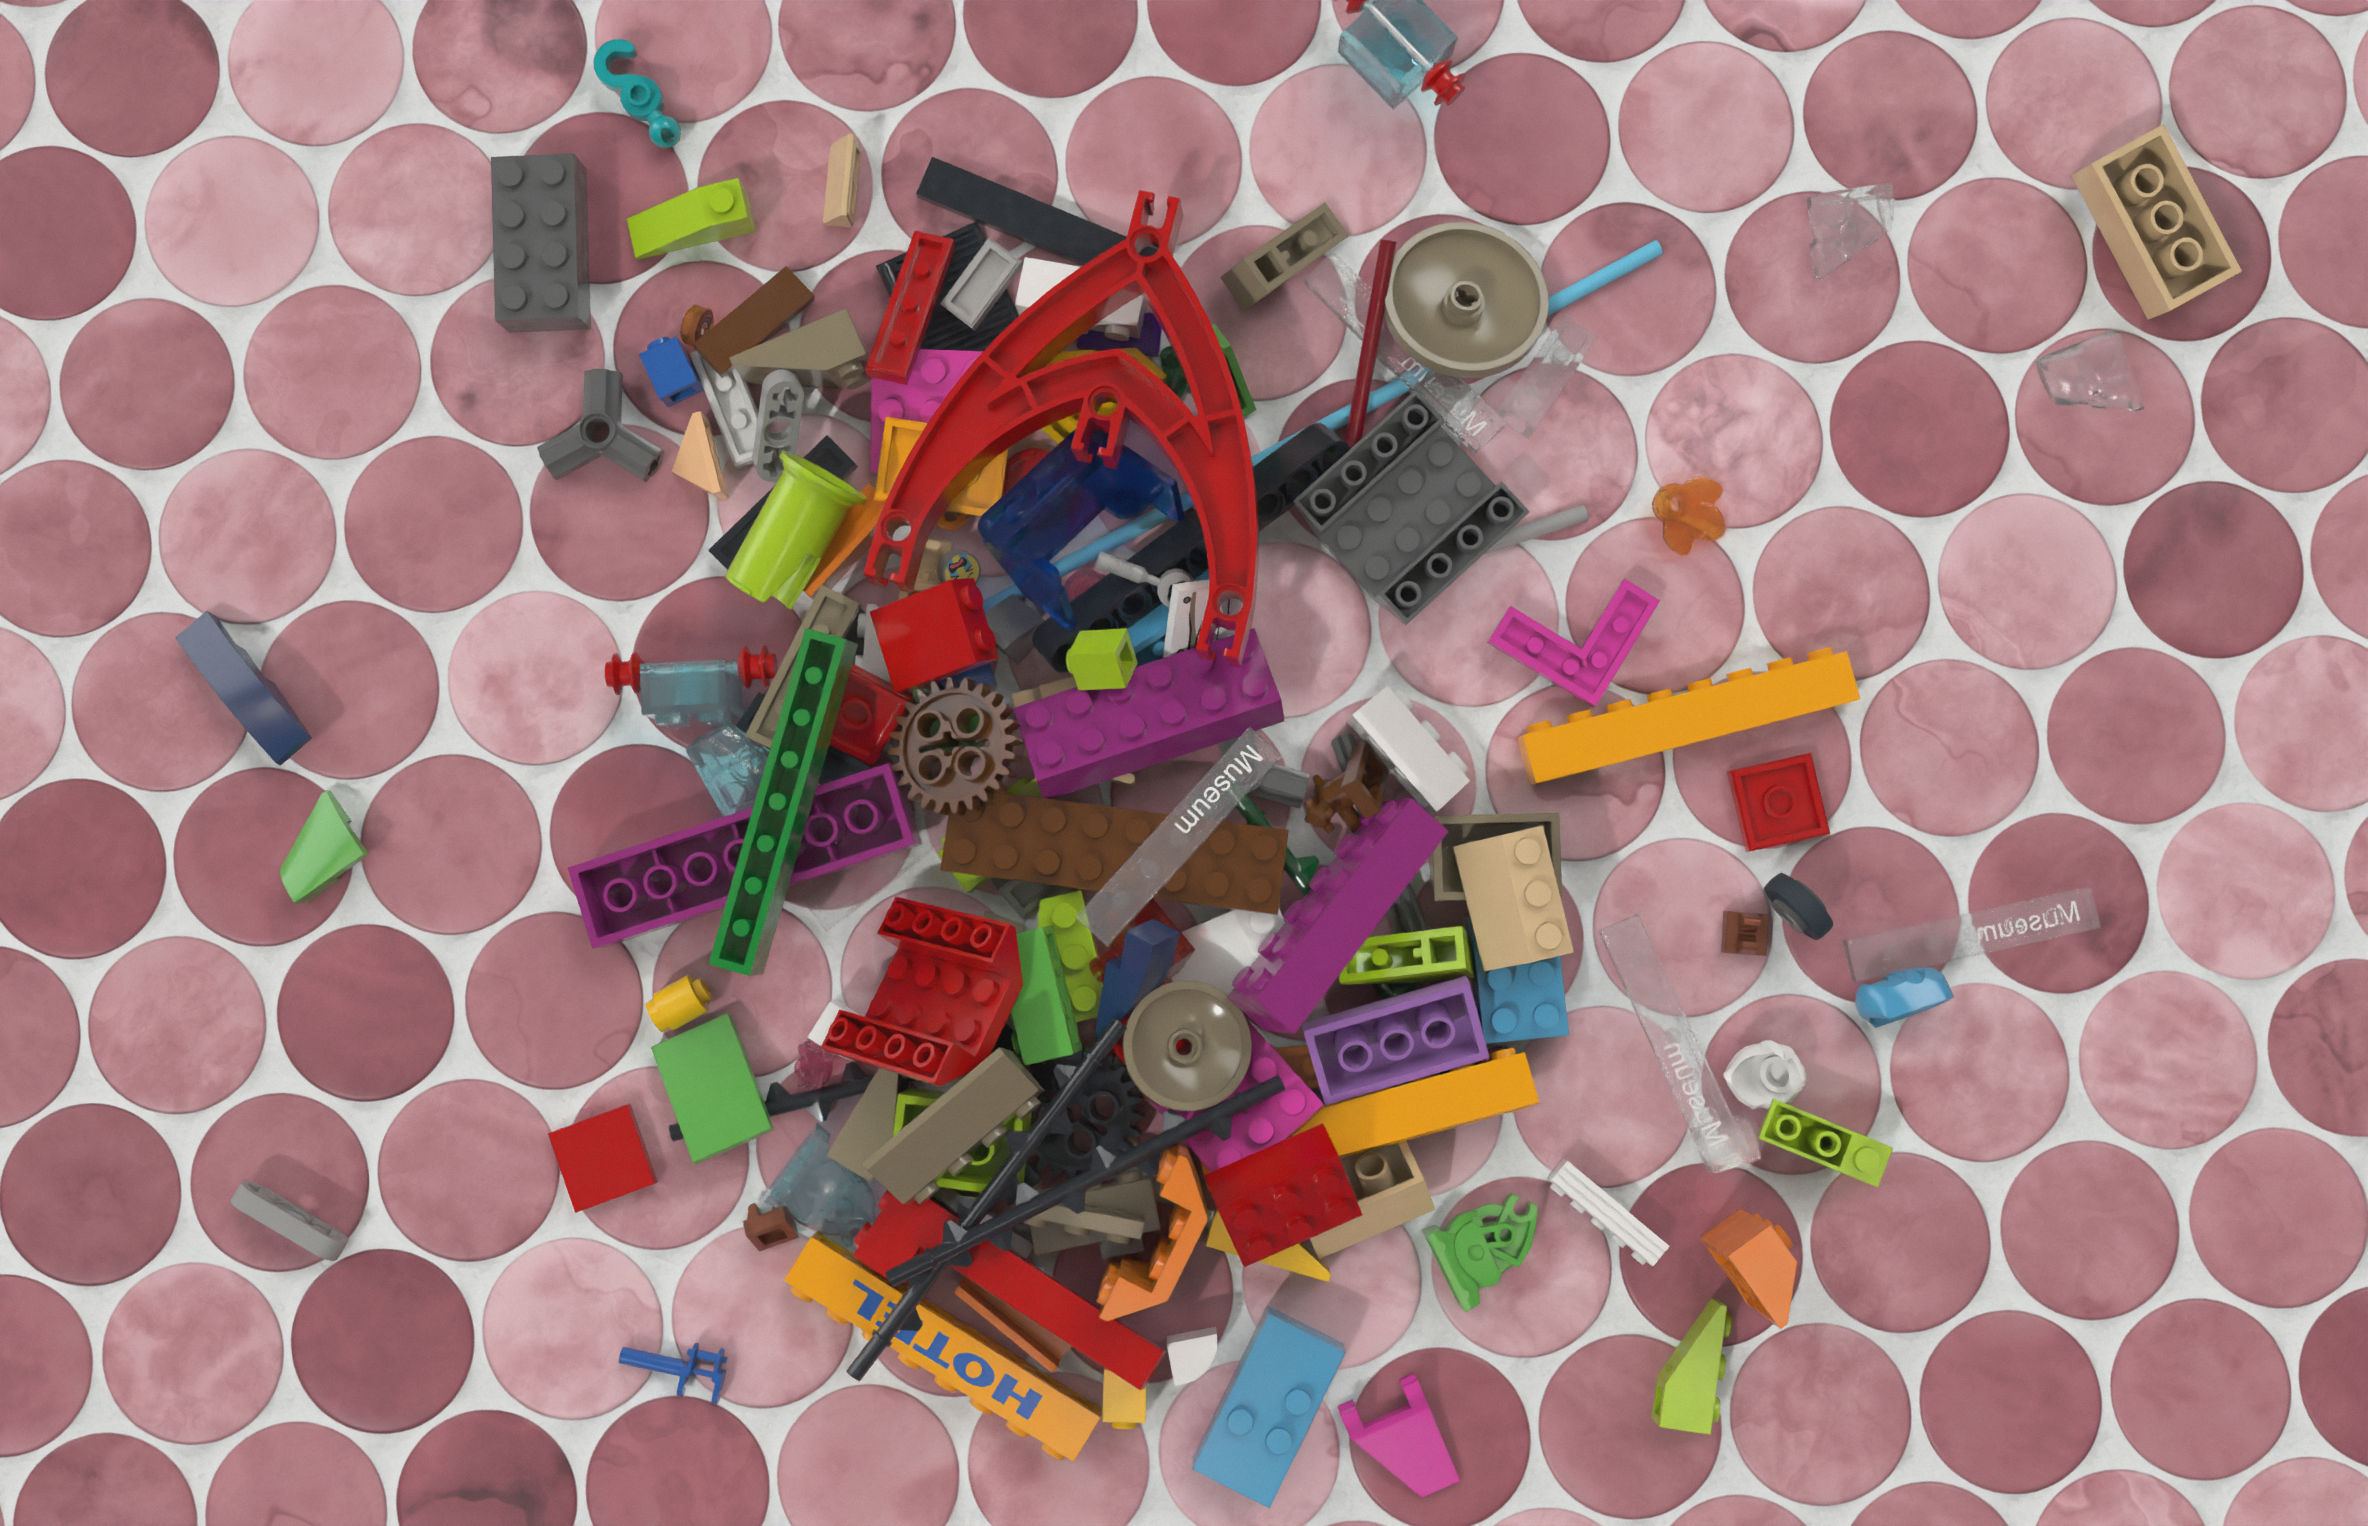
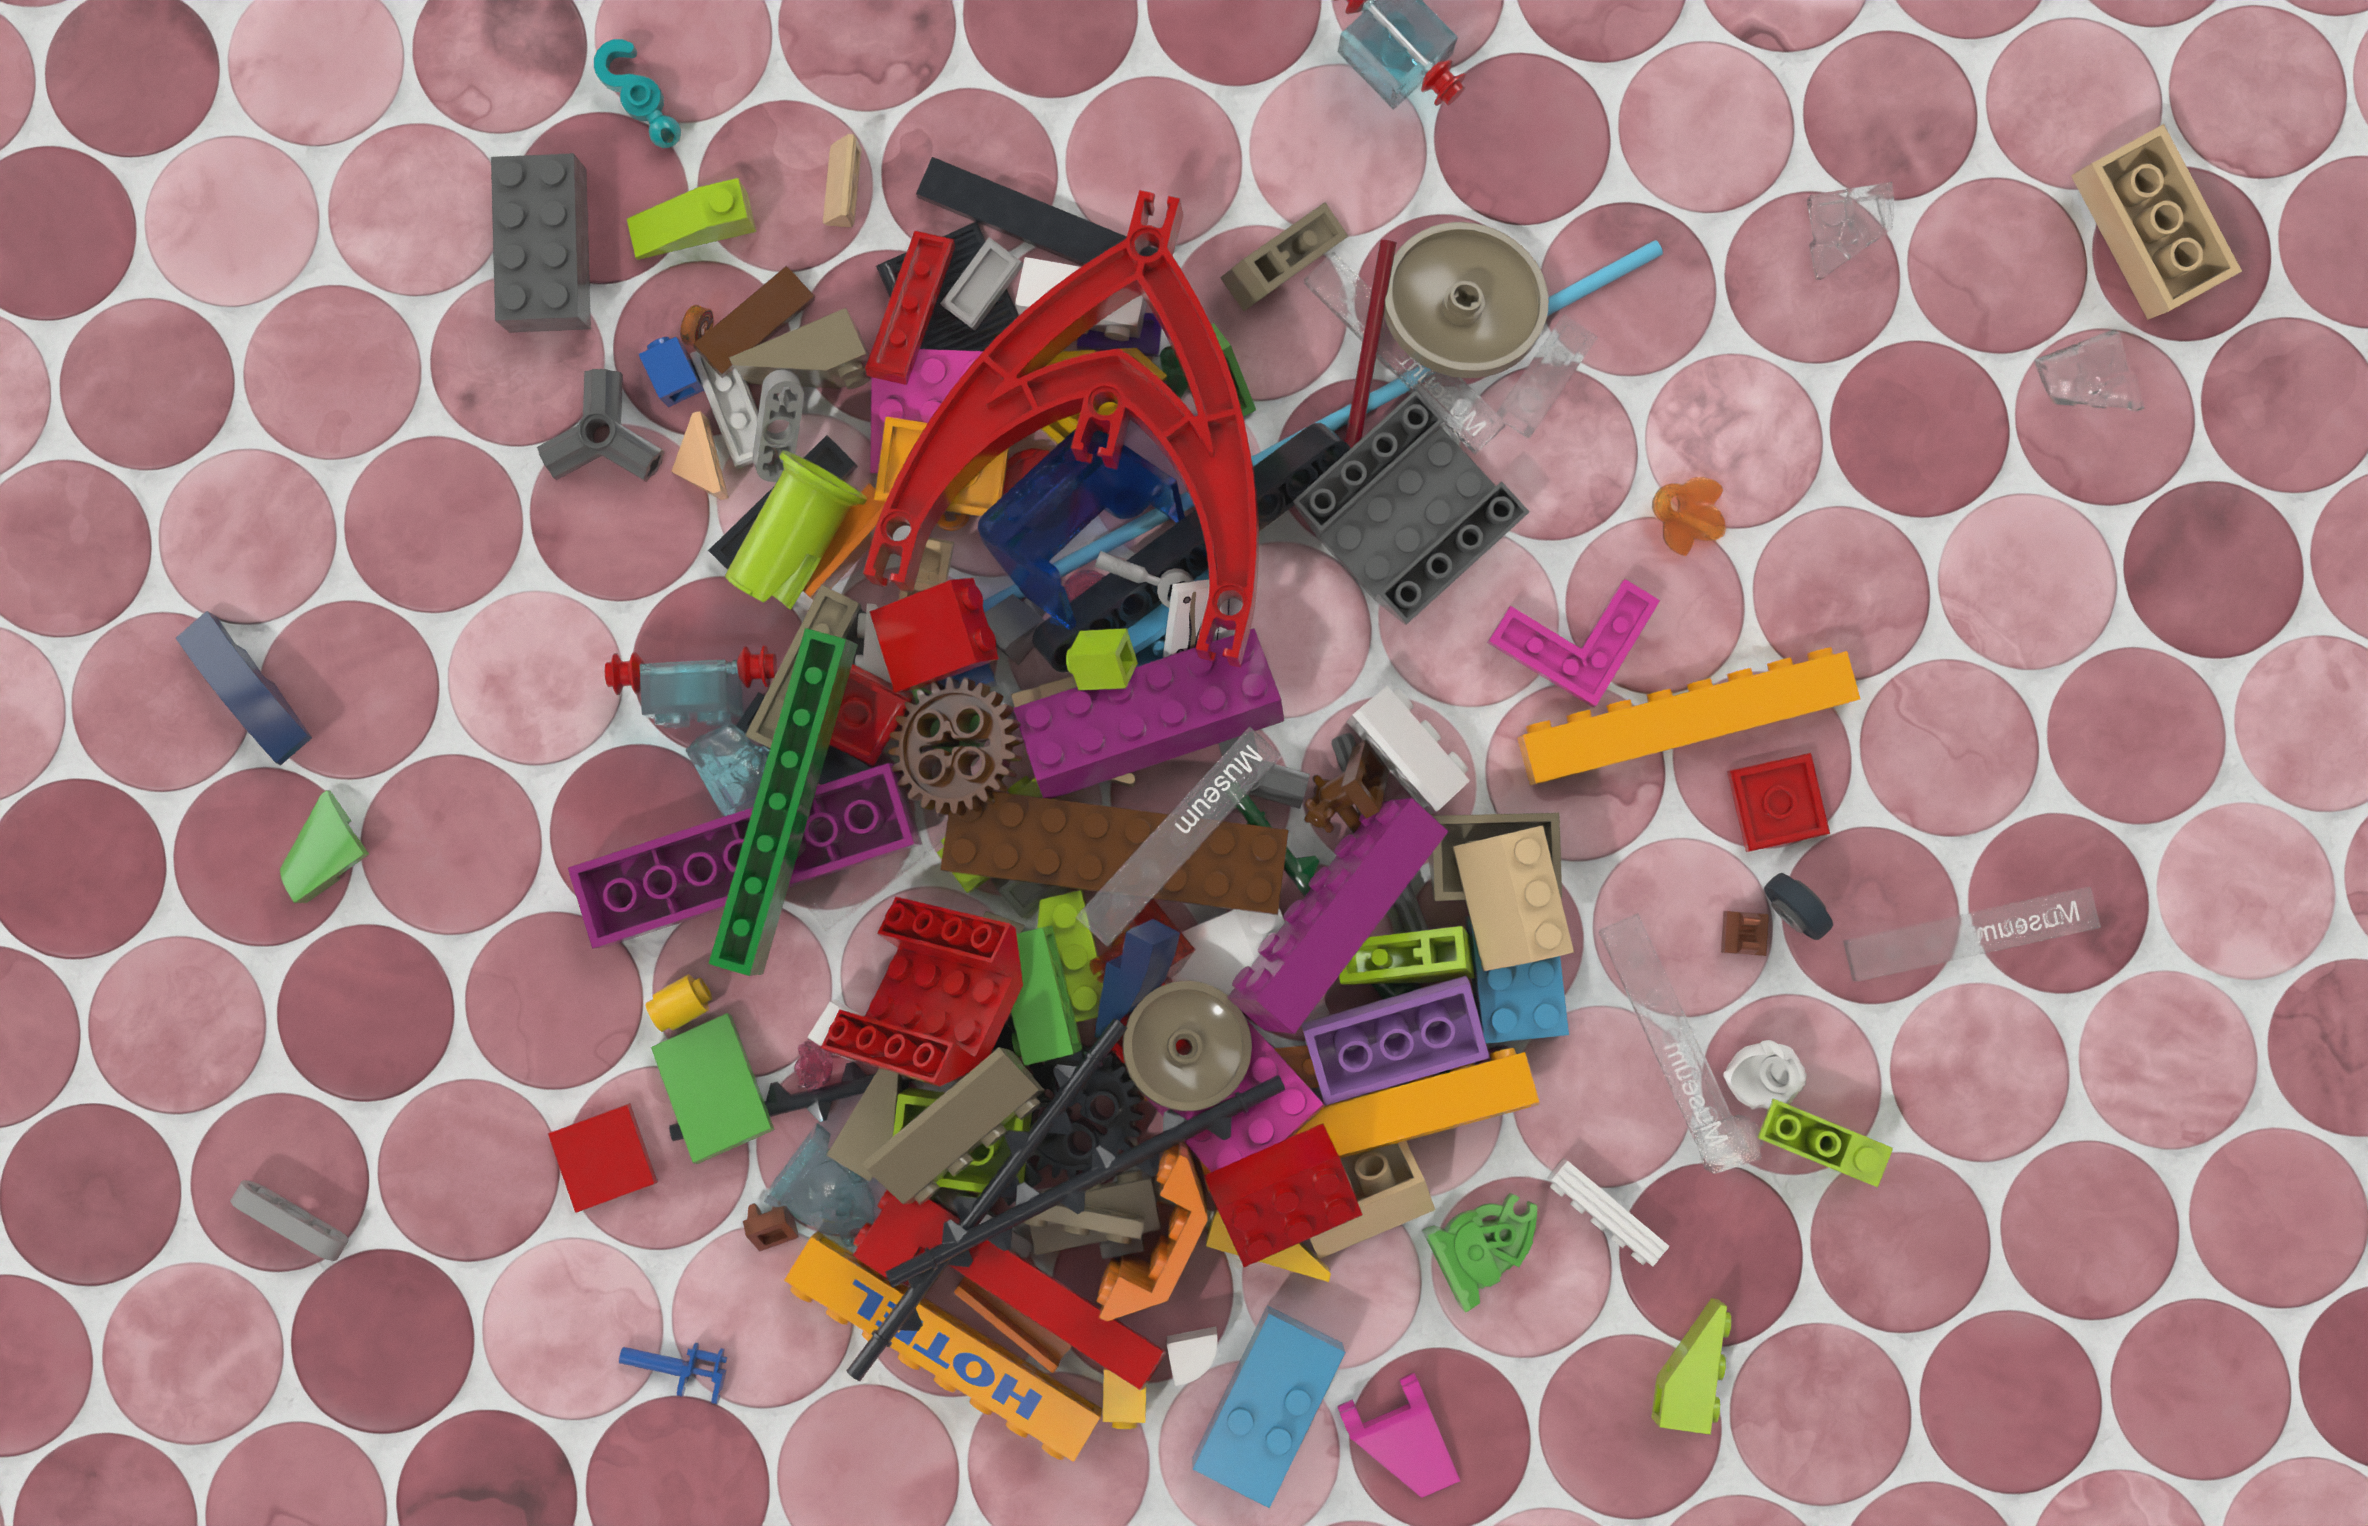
tile [937,549,981,584] -> none
light grey bar [1484,505,1588,555] -> none
orange slope [1700,1208,1797,1329] -> none
dark azure piece [1855,967,1954,1028] -> none

